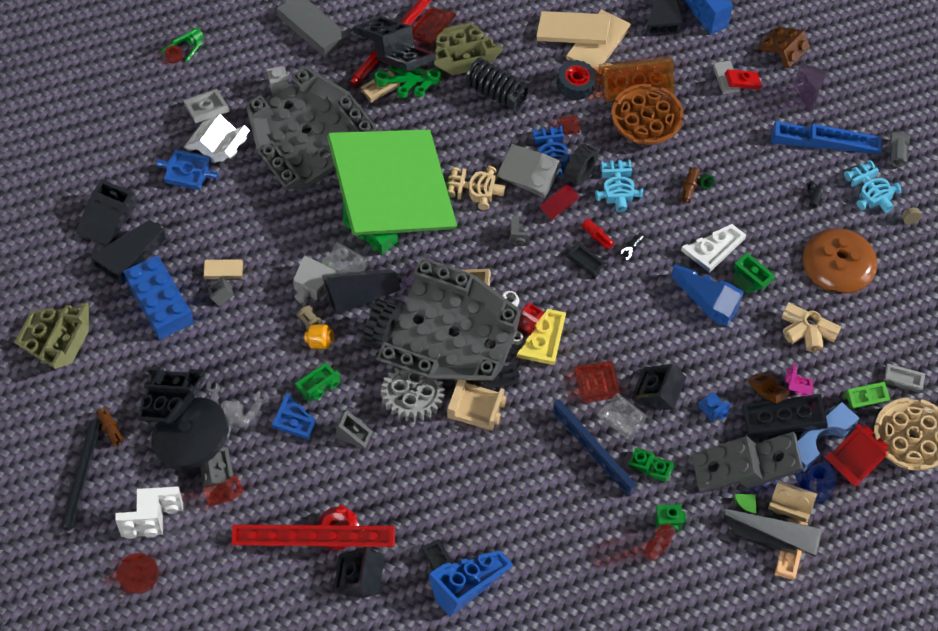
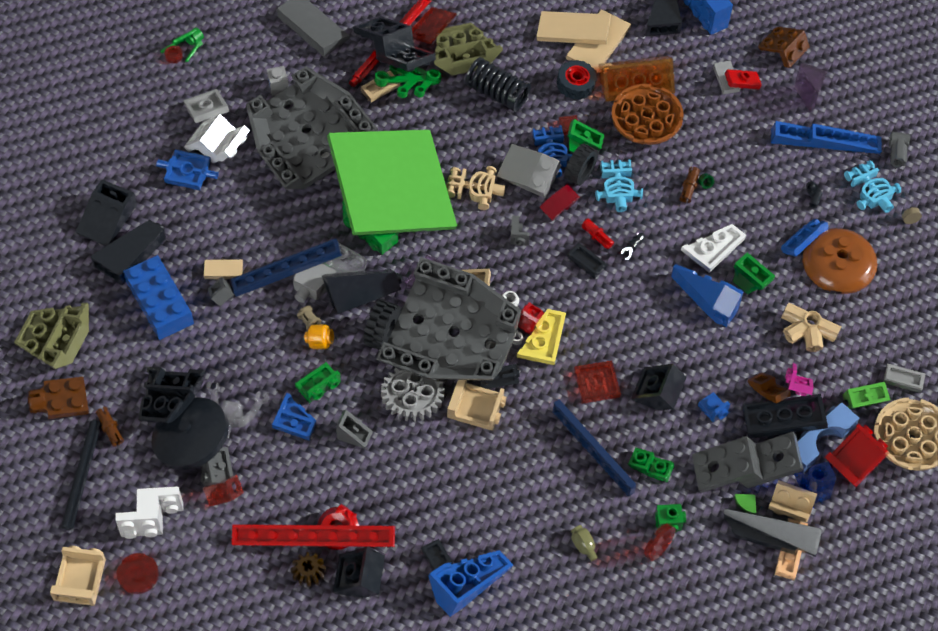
clear bracket [597,393,647,439] -> none
none -> reddish brown plate [27,377,89,419]
none -> tan panel [50,546,106,606]
none -> dark blue tile [230,238,342,297]
none -> dark brown gear [290,551,326,588]
none -> green slope [568,119,604,153]
none -> olive plant [571,525,598,562]
none -> blue hinge [781,219,829,257]

